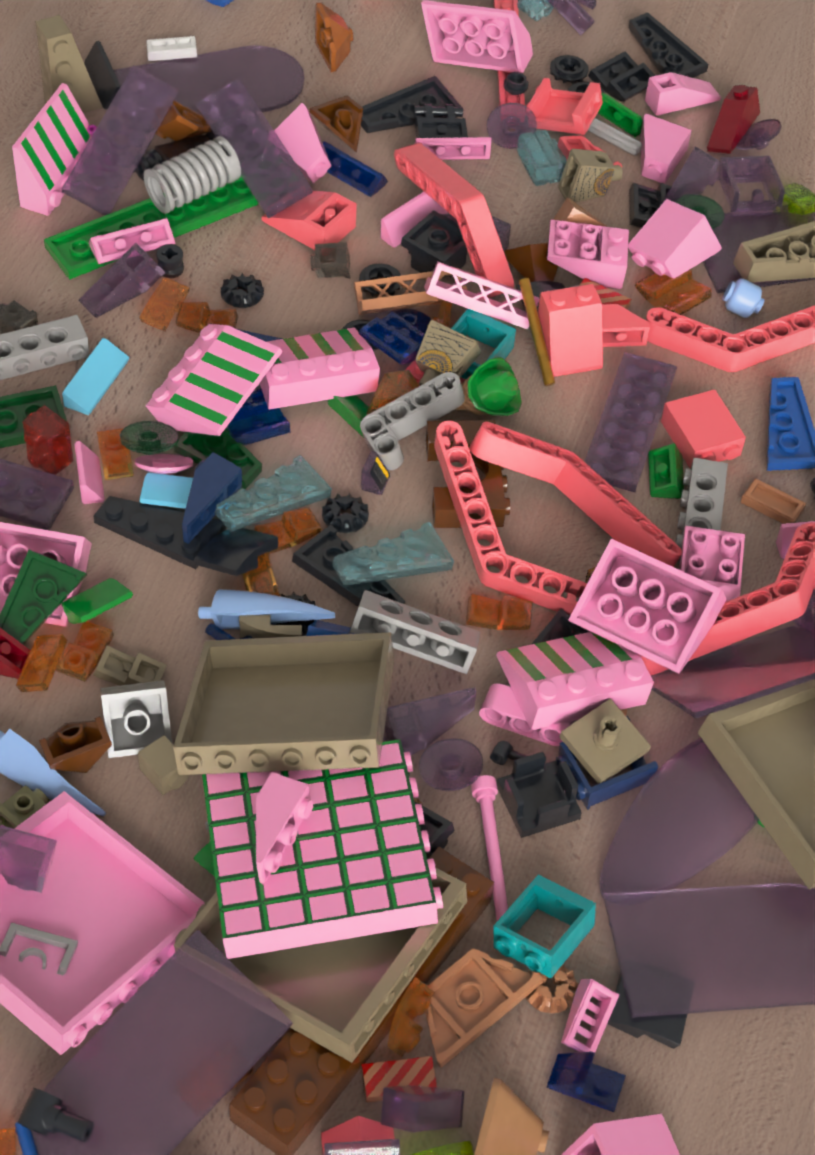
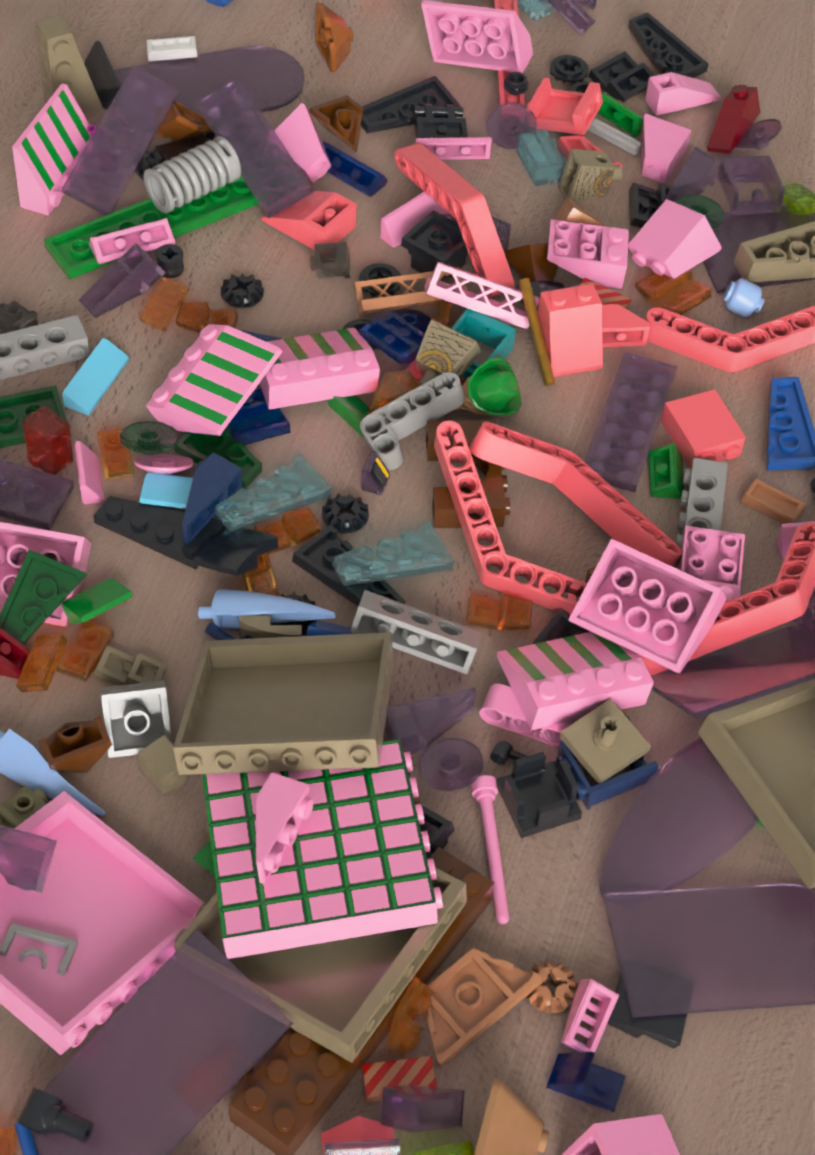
teal window [493,874,596,978] -> none

